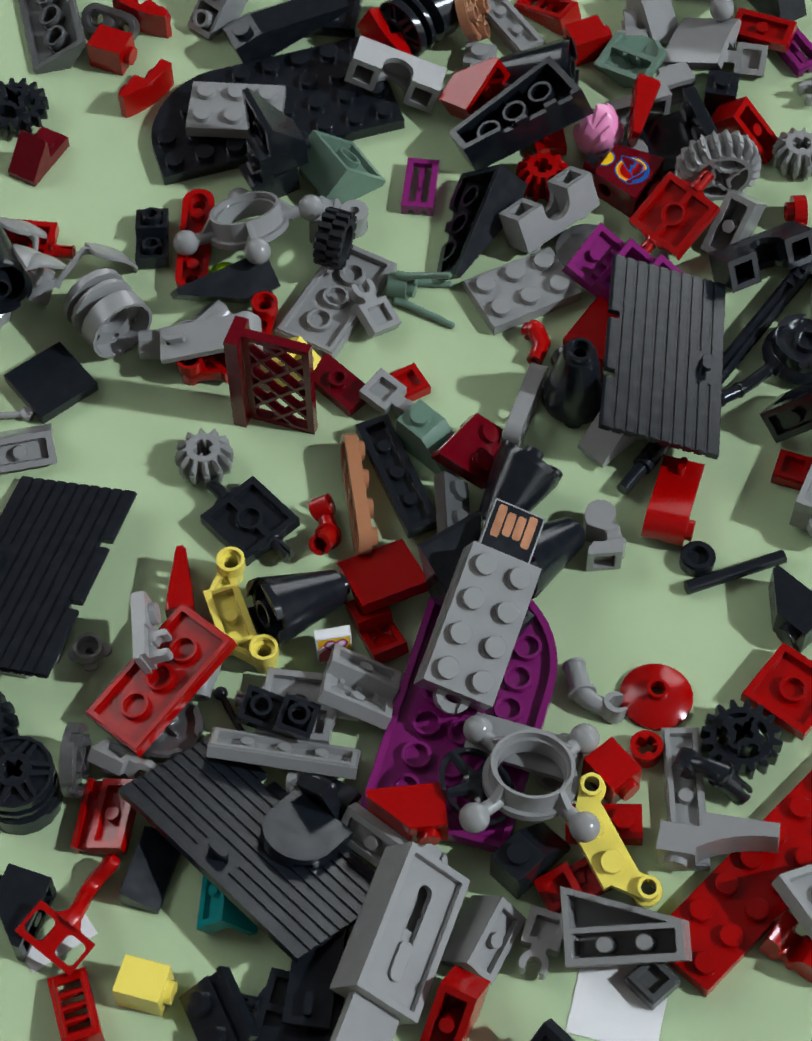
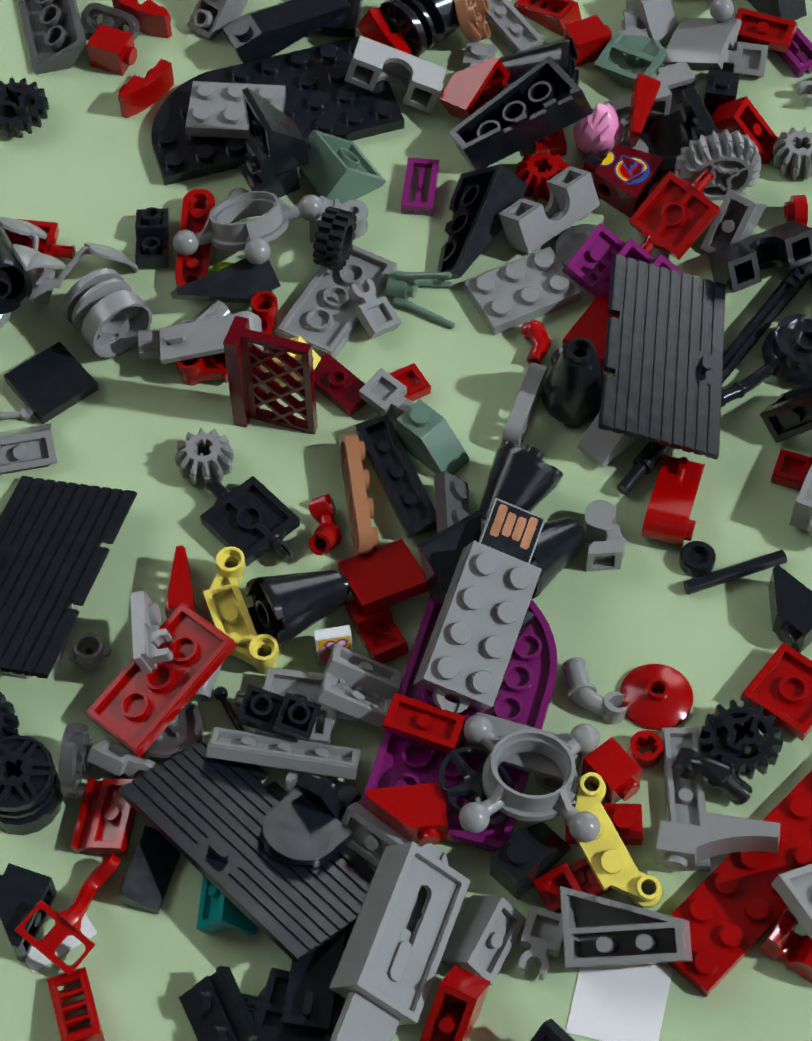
dark red slope [8,126,70,187] -> none
light yellow brick [112,954,178,1017] -> none
dark red wing [431,413,503,489] -> none
dark grey tile [624,963,681,1011] -> none
none -> red plate [382,693,466,753]

